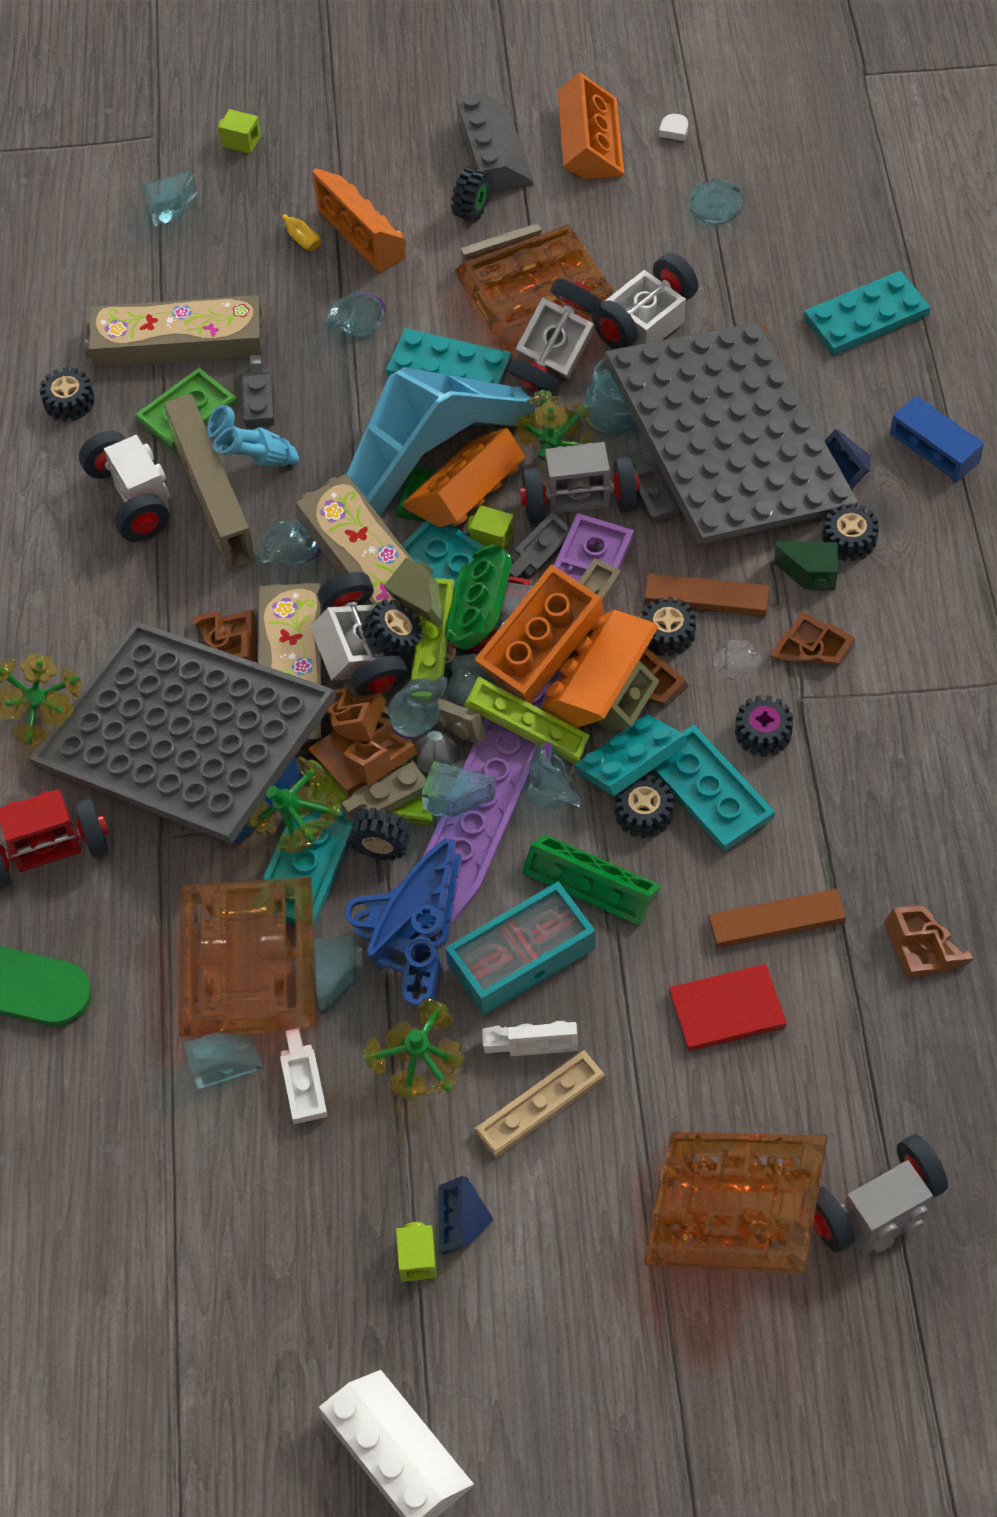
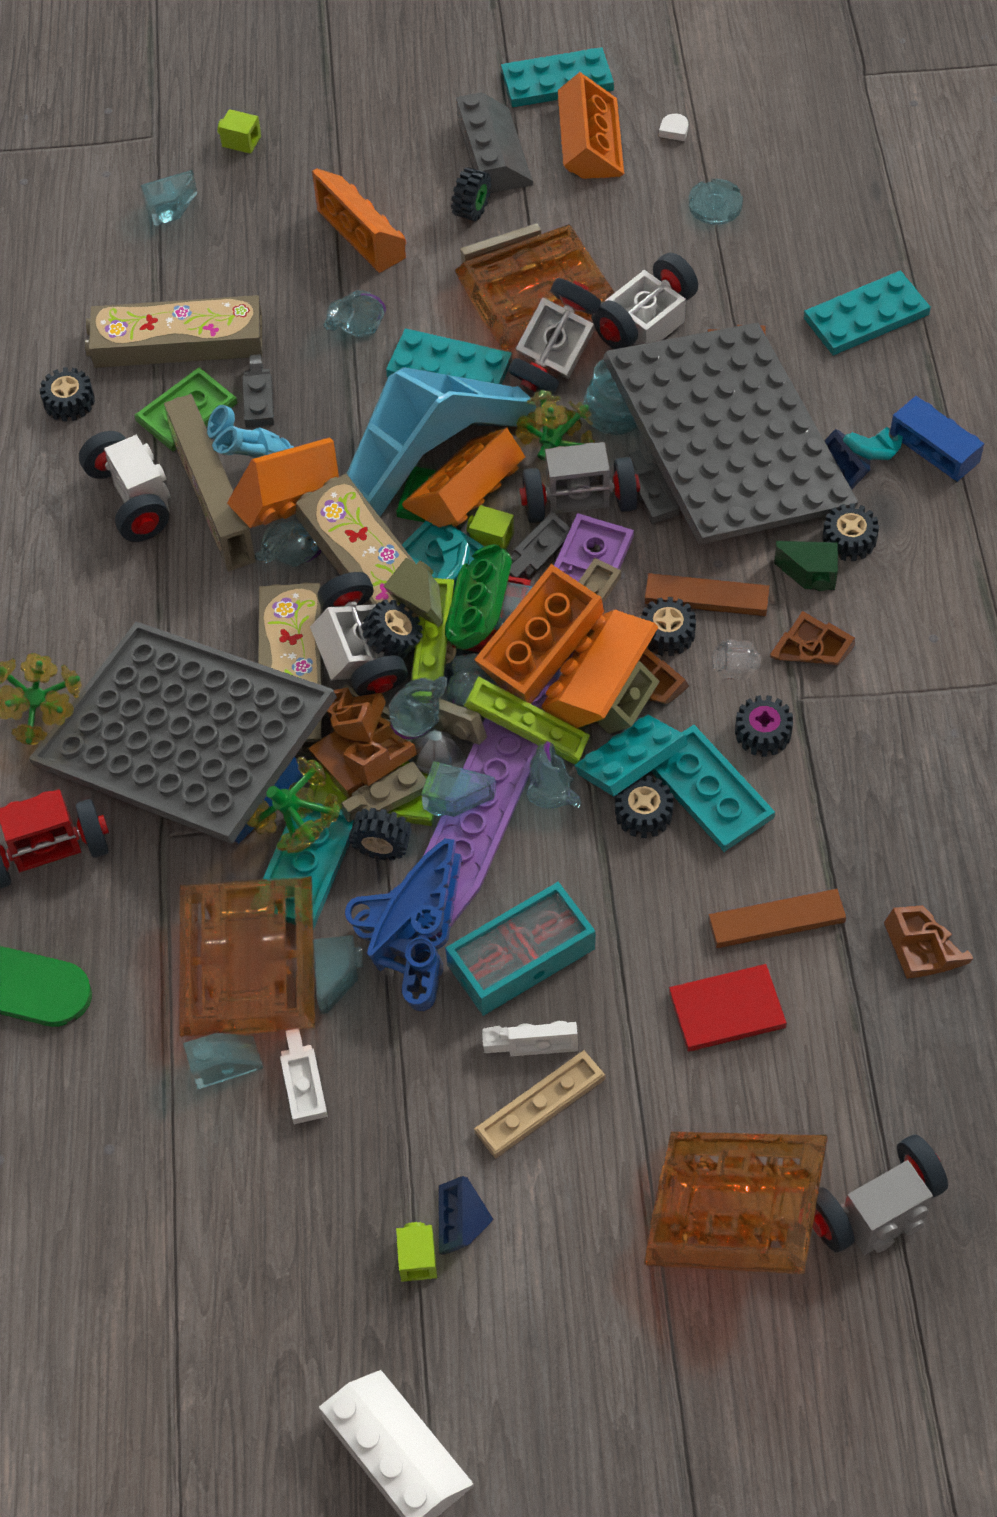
dark orange slope [193,610,257,663] -> none
yellow piece [282,214,322,251] -> none
clear yellow plant [364,998,464,1099] -> none
green fence [522,834,662,925] -> none
none -> orange slope [227,438,339,528]
none -> teal piece [436,526,470,586]
none -> teal plate [501,47,614,108]
none -> teal piece [843,427,903,460]

